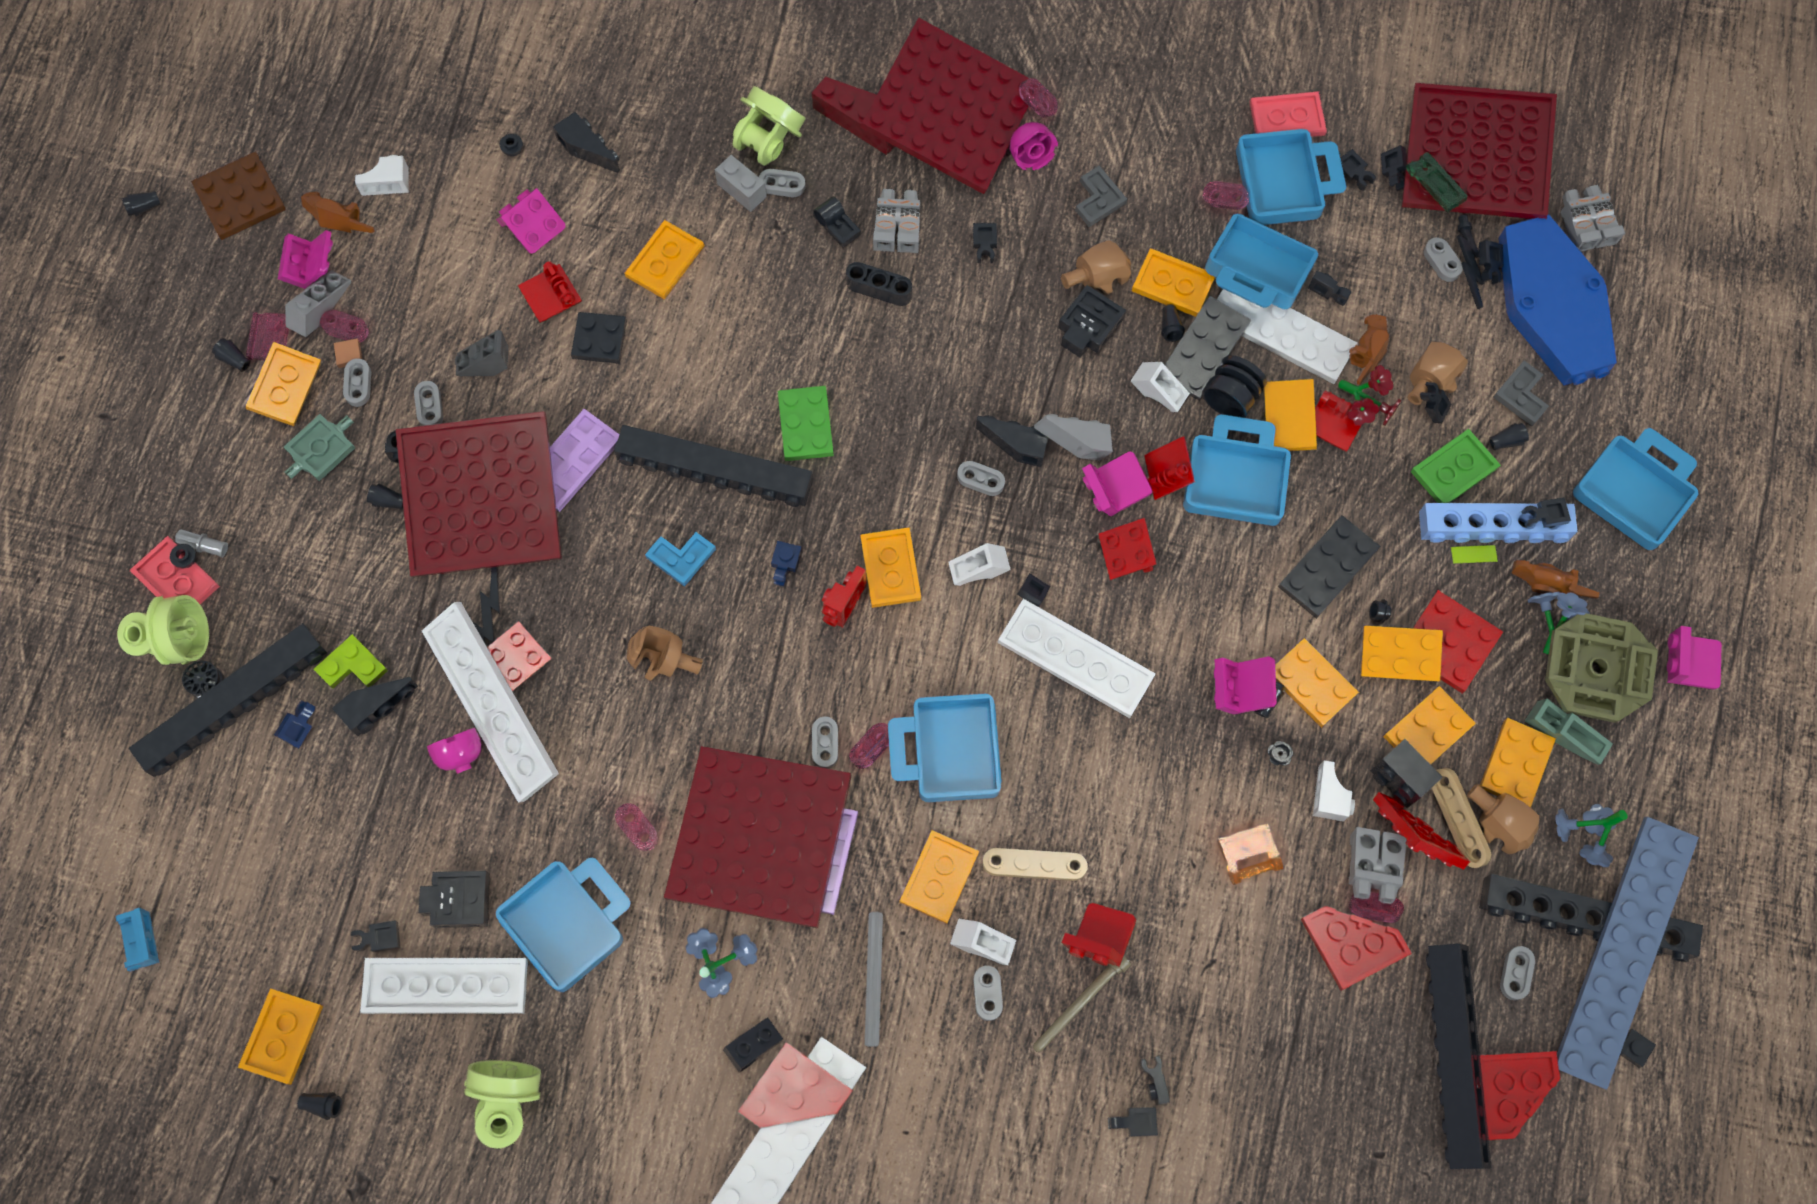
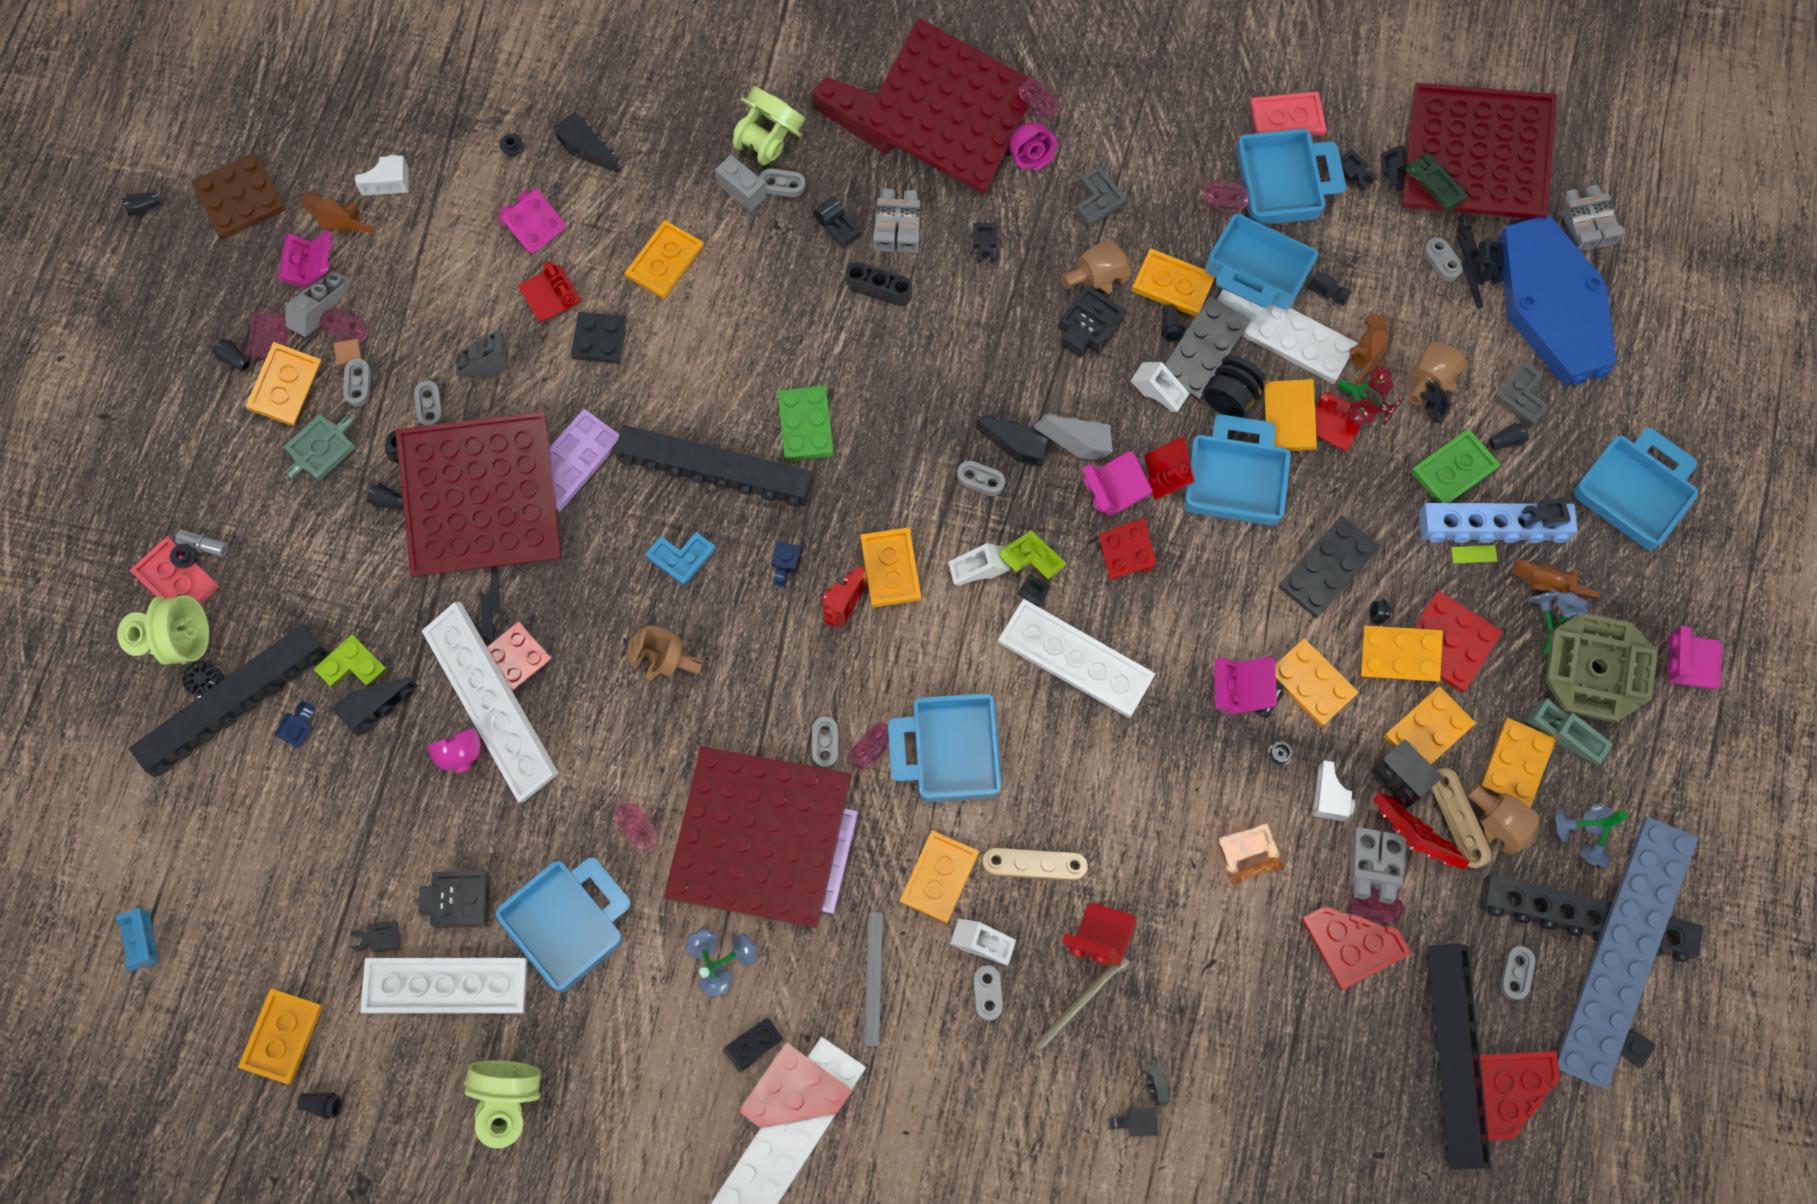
none -> lime plate [999,530,1066,580]

